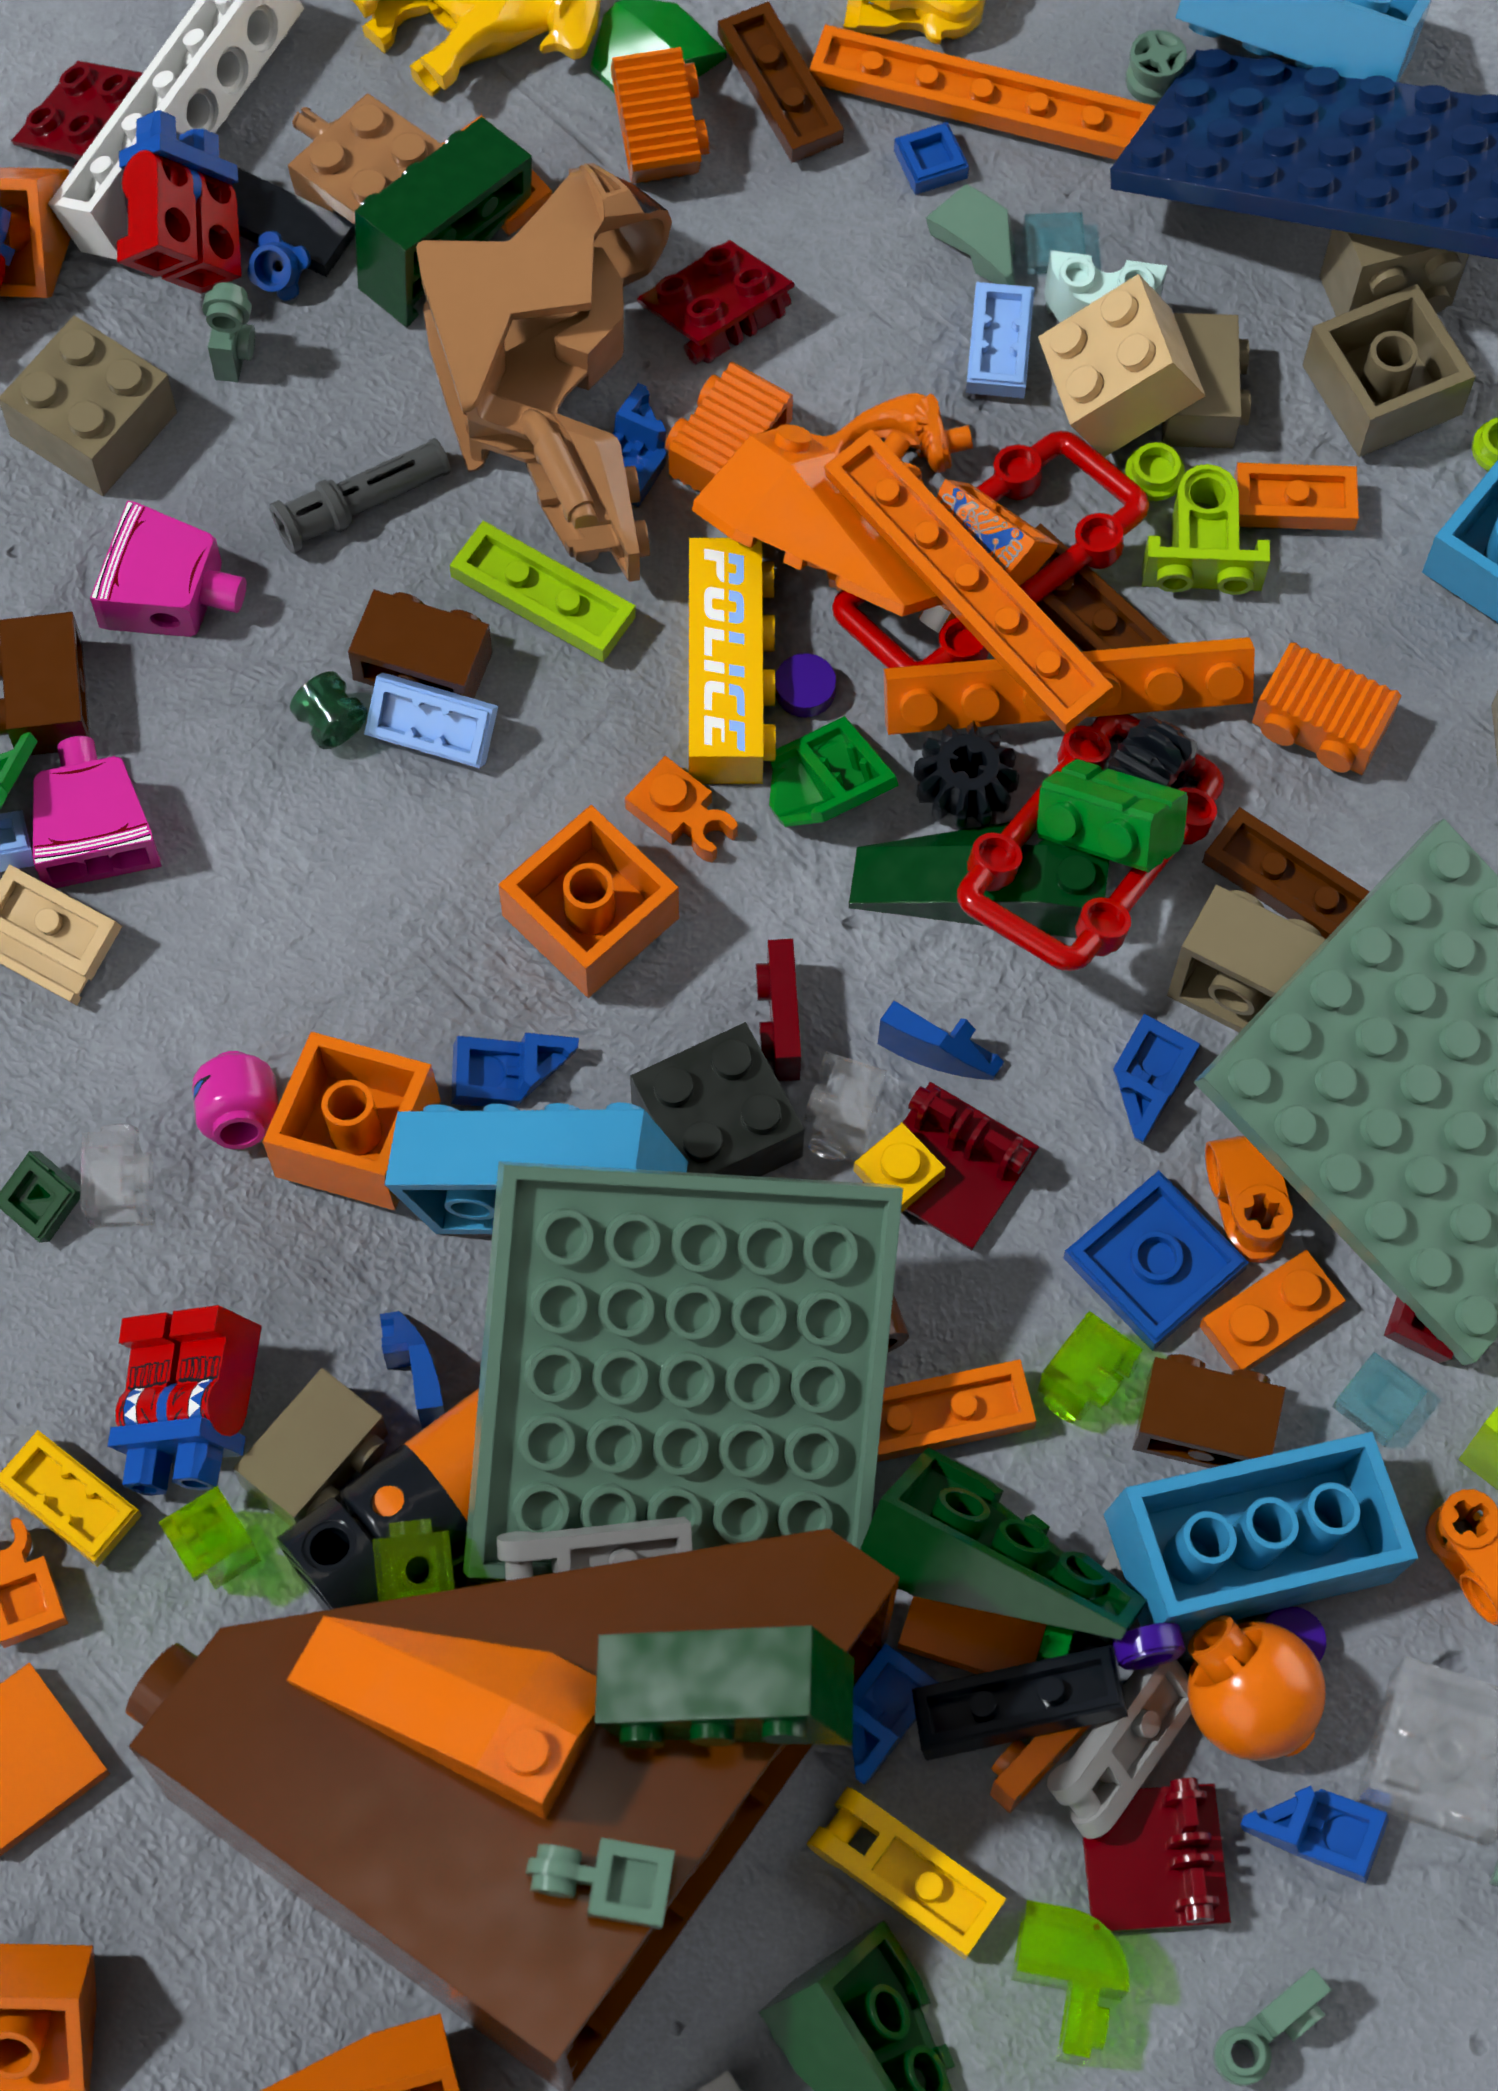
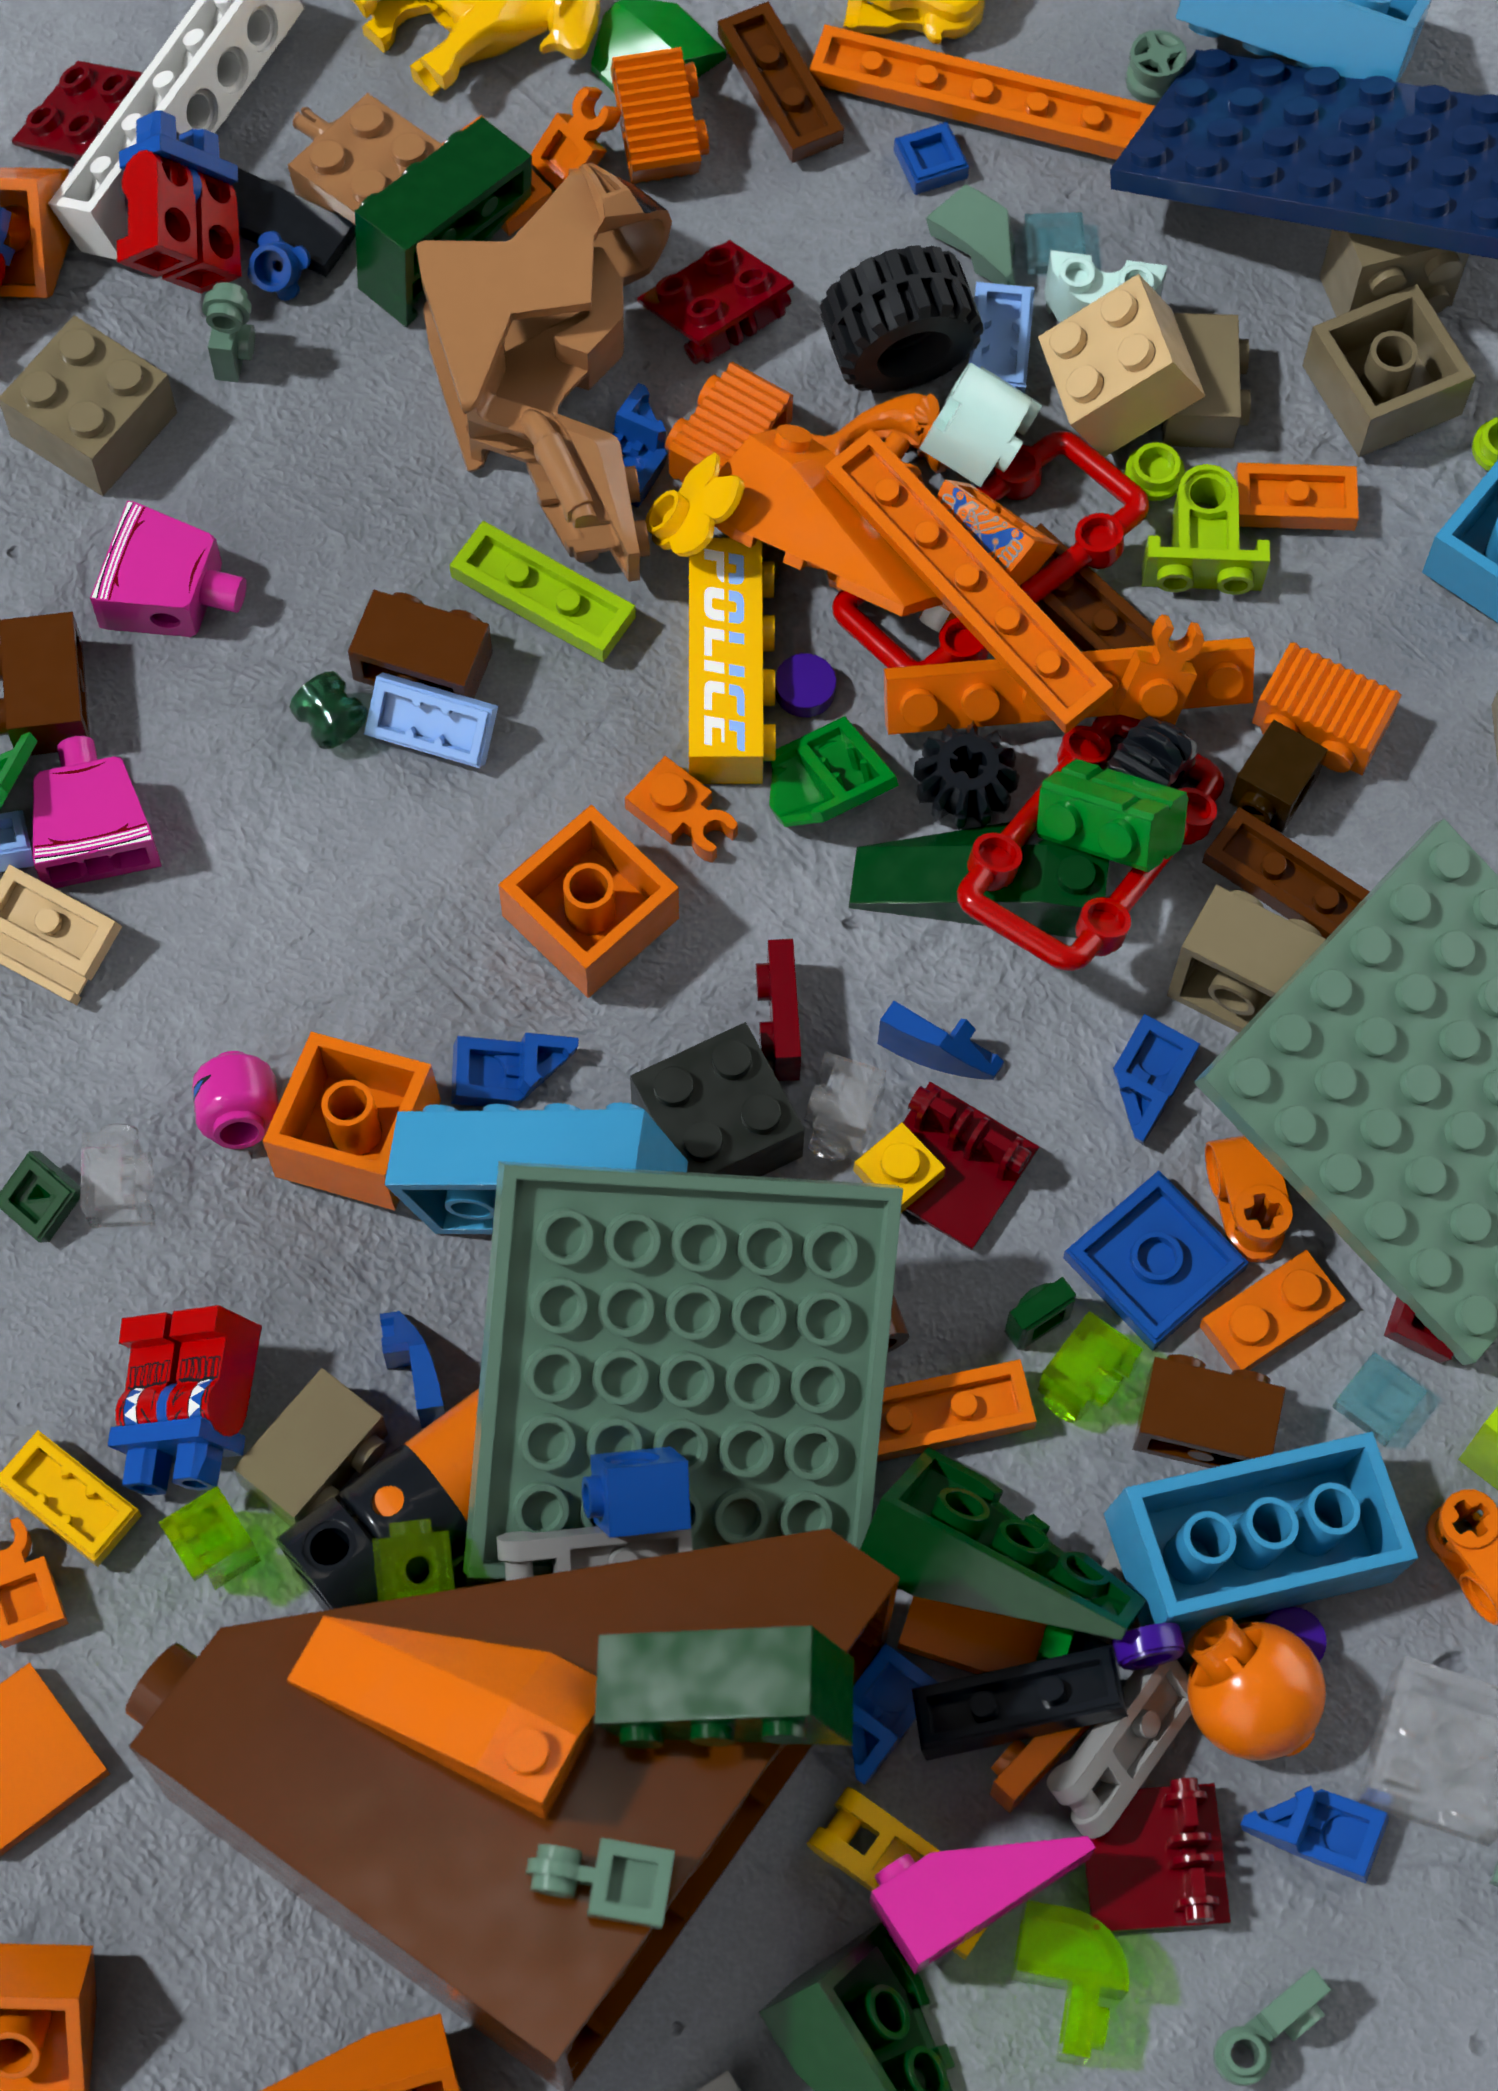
dark grey pin [269,438,451,554] -> none
none -> orange plate [530,86,622,189]
none -> blue brick [582,1446,691,1538]
none -> yellow plate [645,453,745,557]
none -> black tyre [820,245,983,393]
none -> dark pink slope [869,1836,1096,1974]
none -> light aqua cylinder [919,363,1042,487]
none -> dark green tile [1004,1277,1076,1350]
none -> orange plate [1113,614,1204,725]
none -> dark brown brick [1229,719,1328,833]

